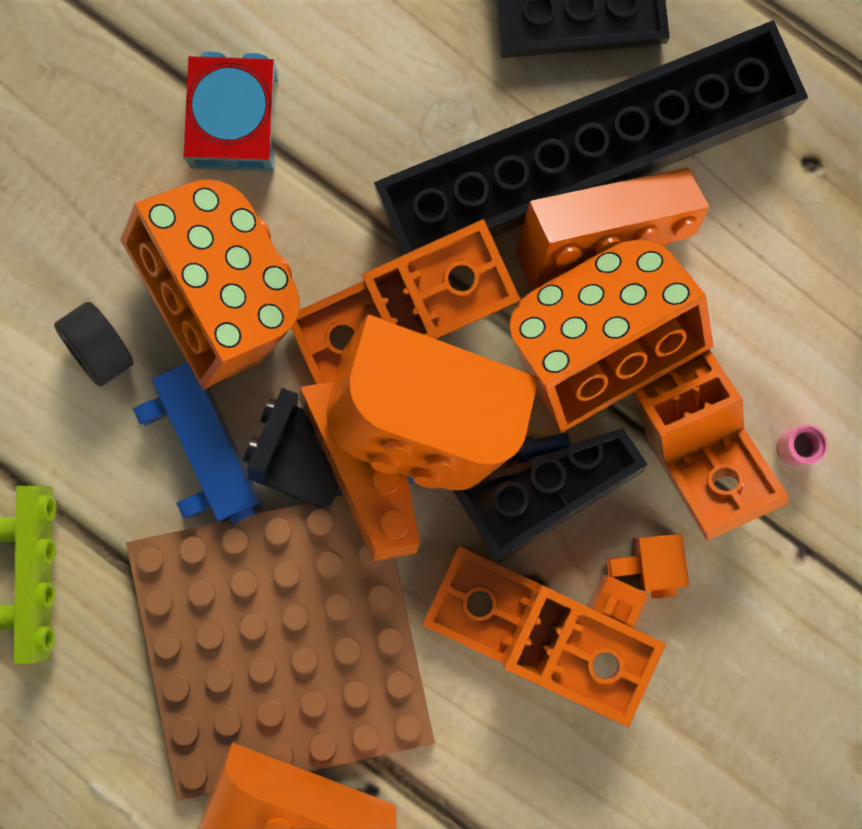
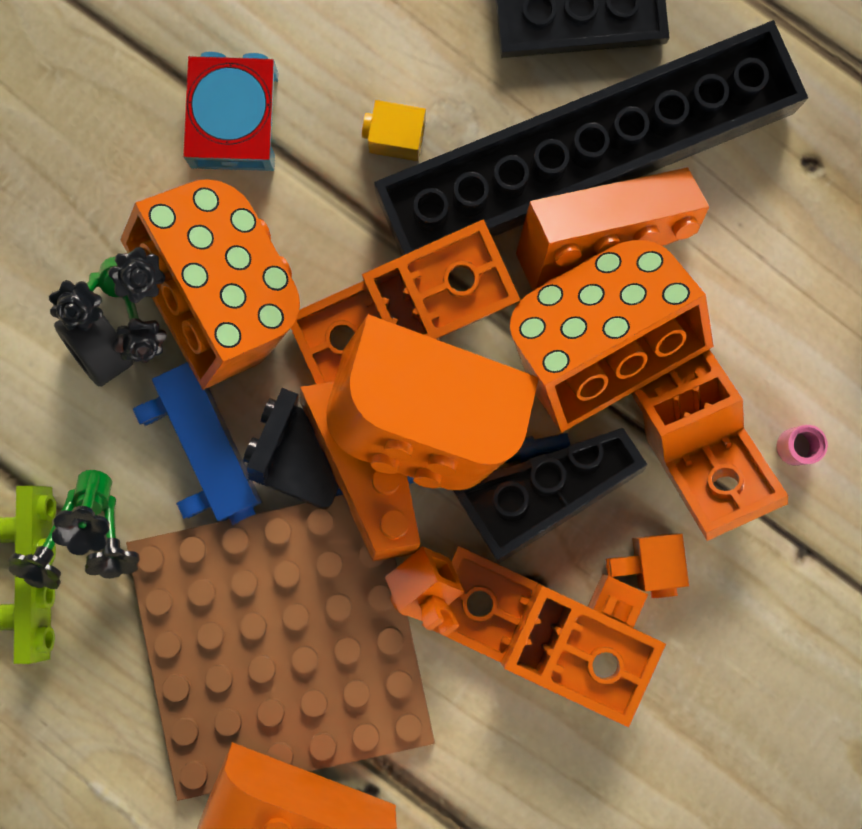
none -> black plant [8,470,140,589]
none -> black plant [49,247,167,363]
none -> yellow brick [362,100,426,162]
none -> orange brick [385,546,464,636]

